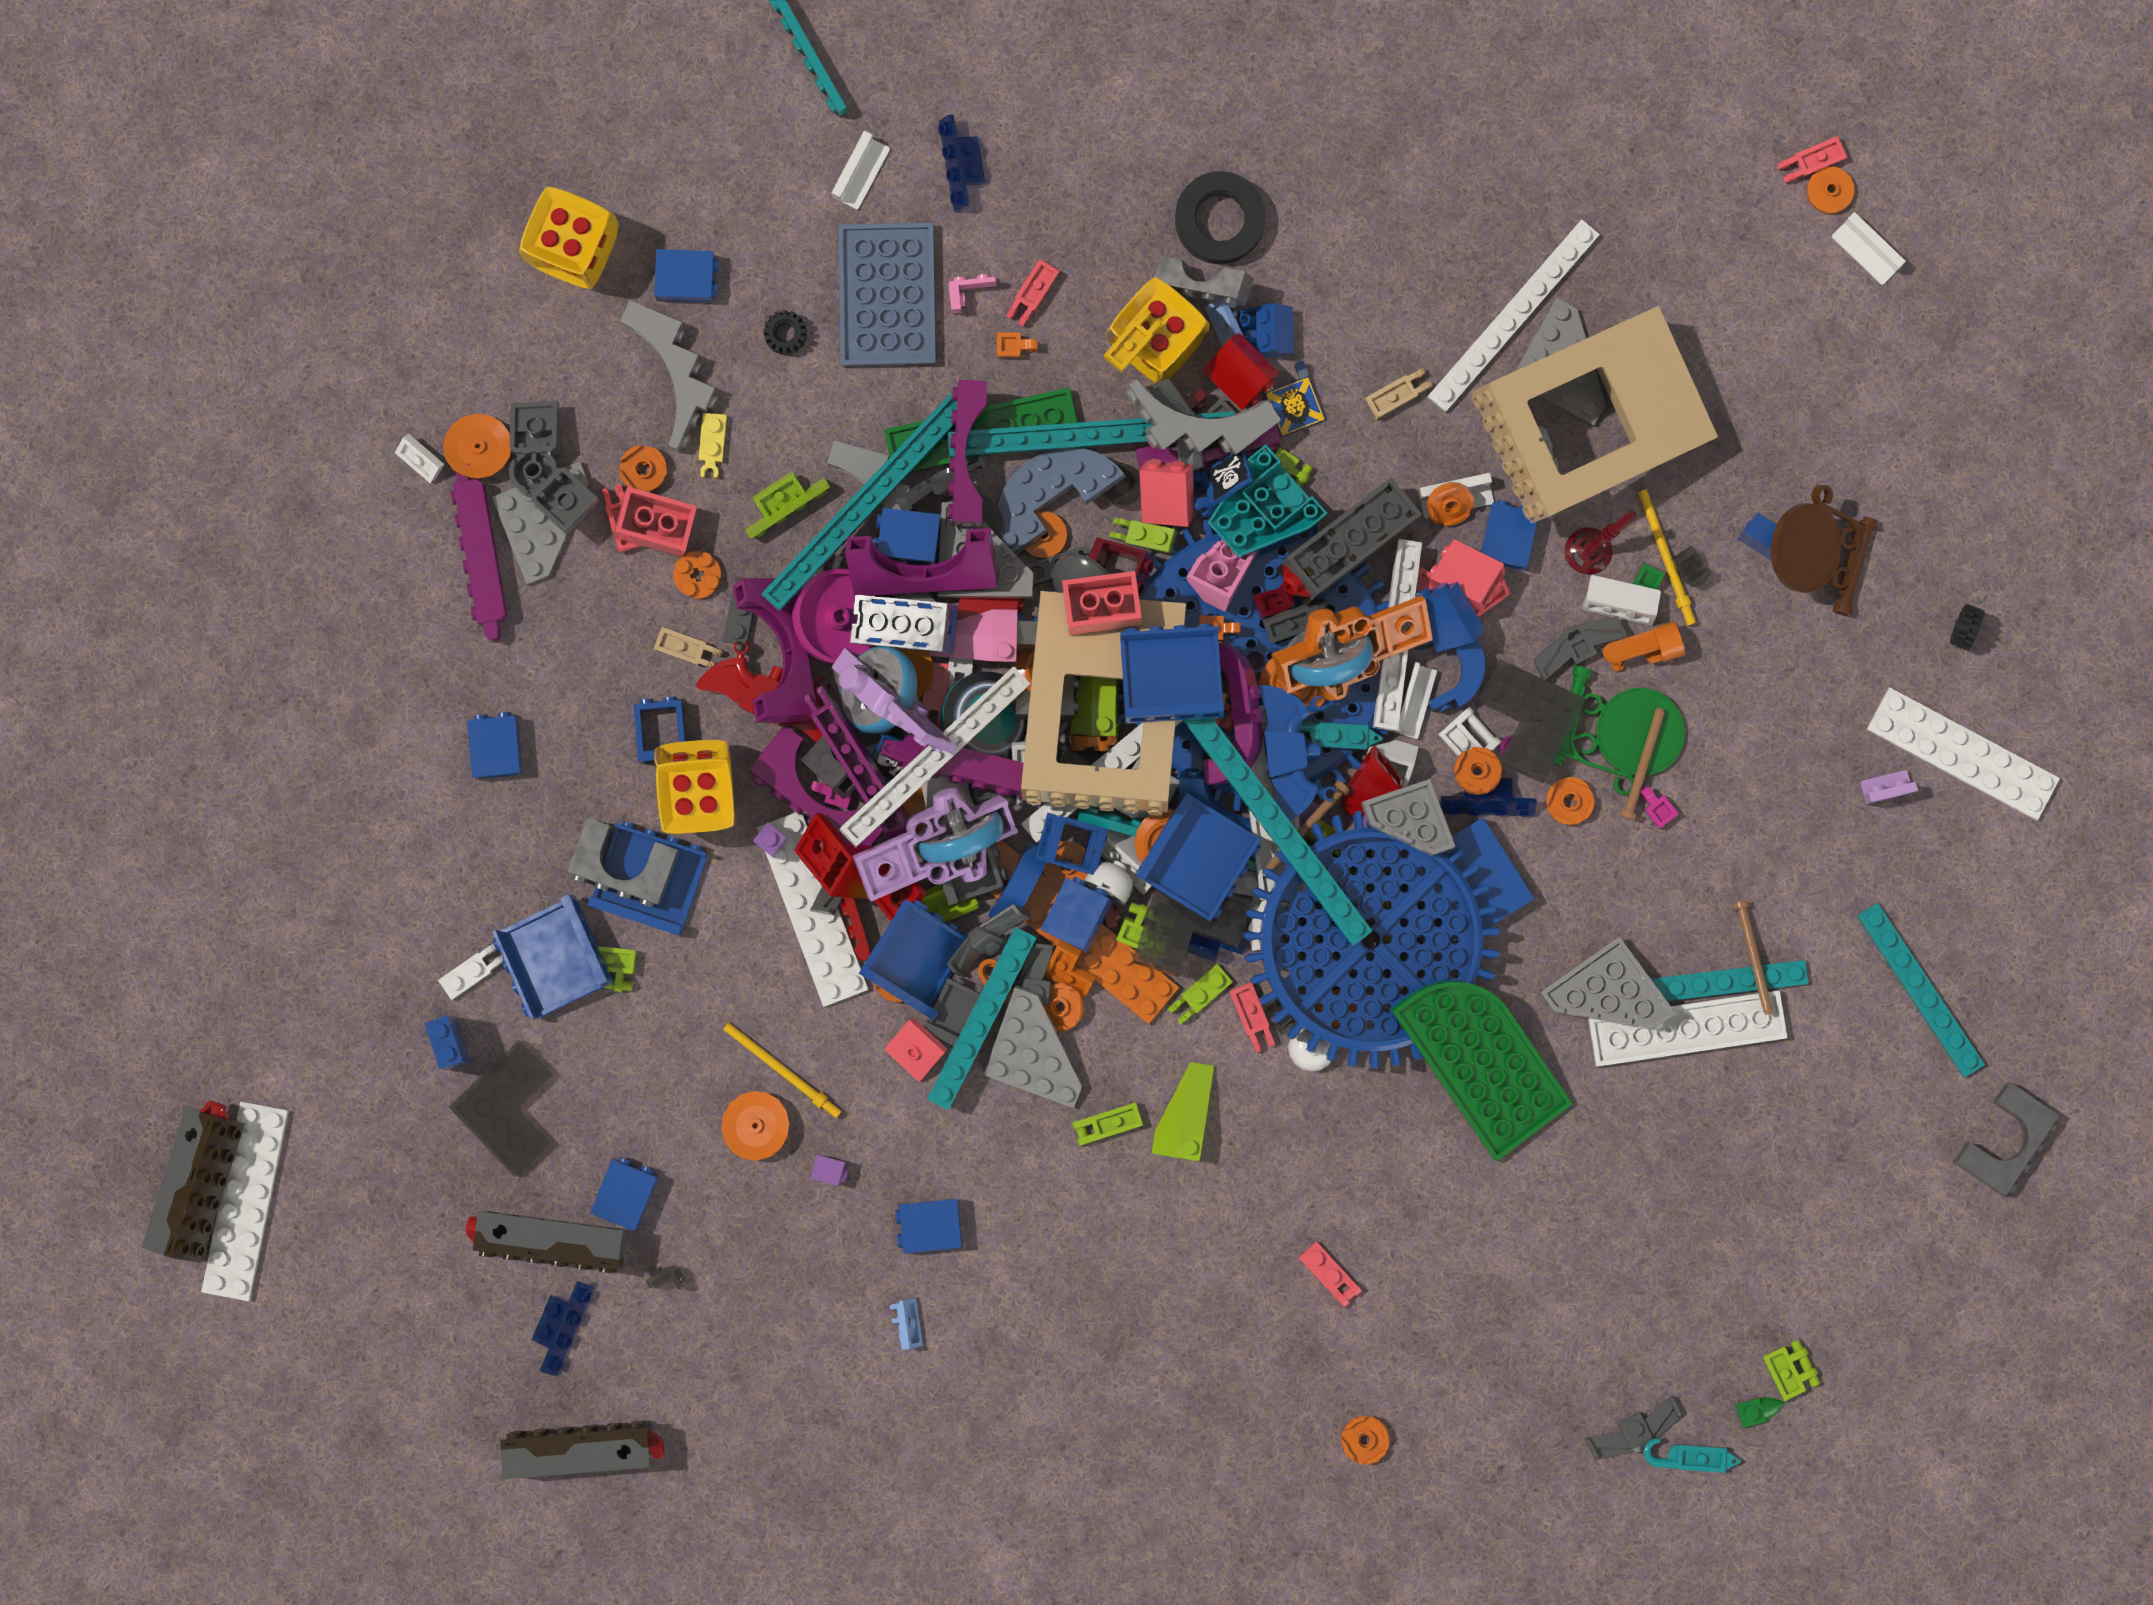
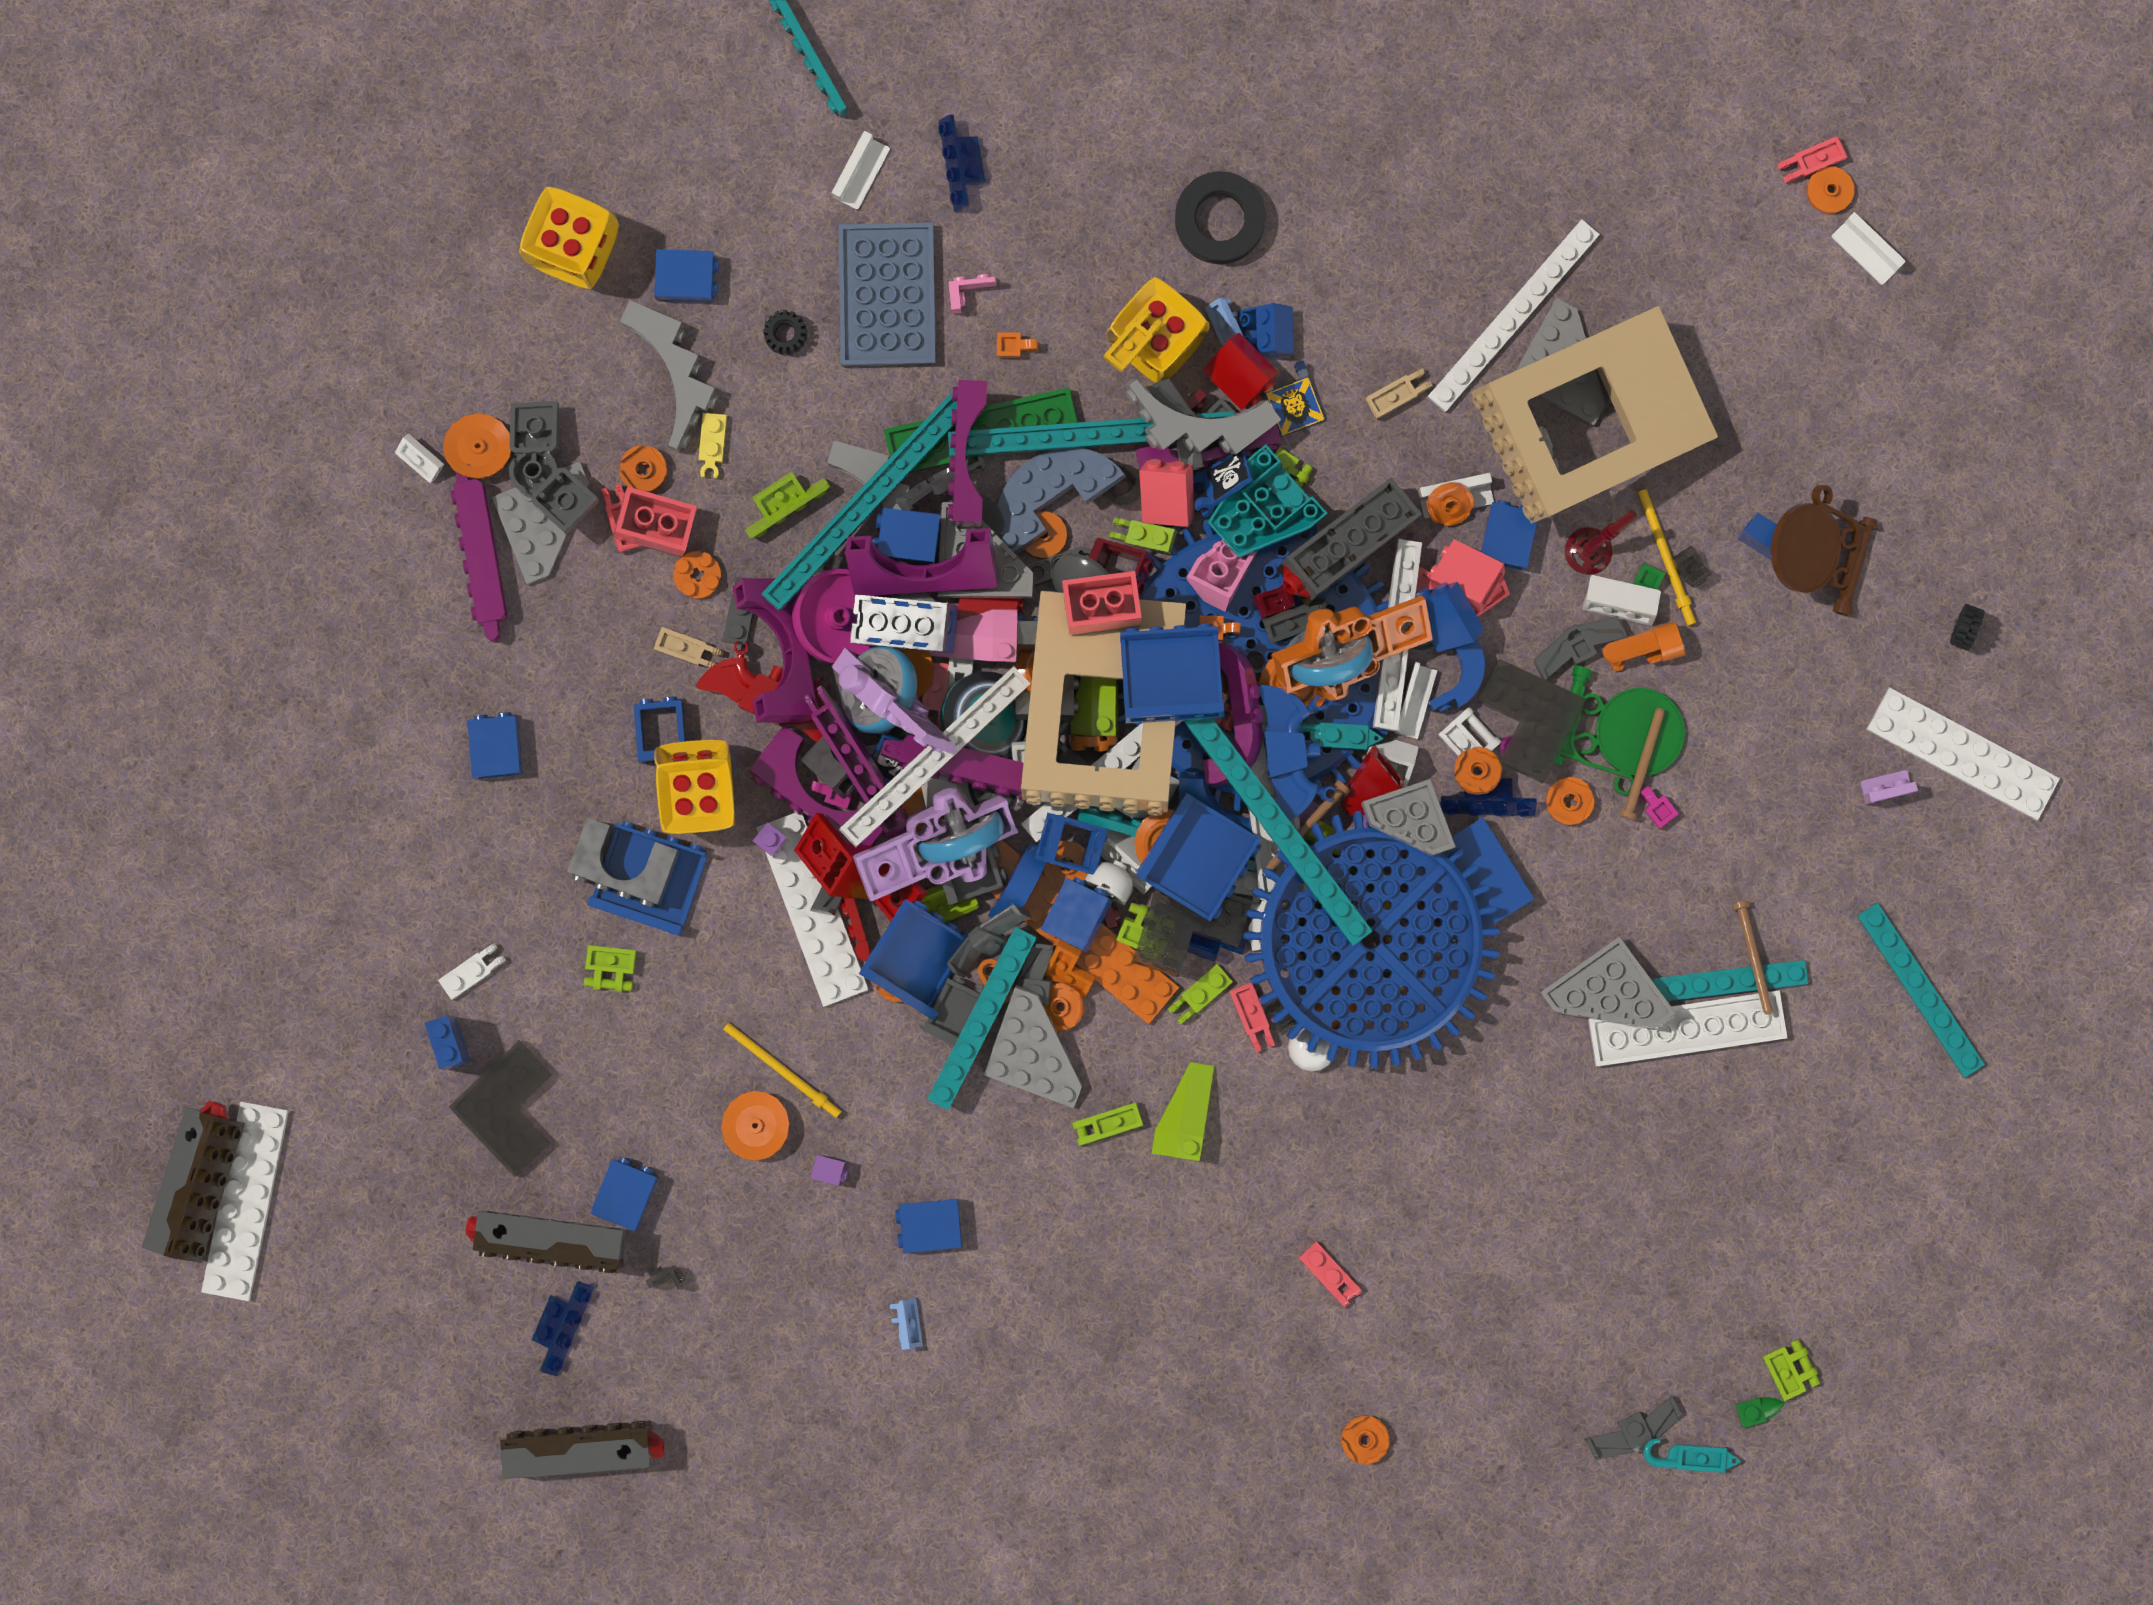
panel [492,894,614,1020] -> none
coral plate [884,1017,948,1082] -> none
coral hinge [1006,259,1060,327] -> none
flat silver arch [1155,256,1254,307] -> none
green plate [1390,980,1572,1162] -> none
flat silver arch [1953,1082,2060,1196] -> none

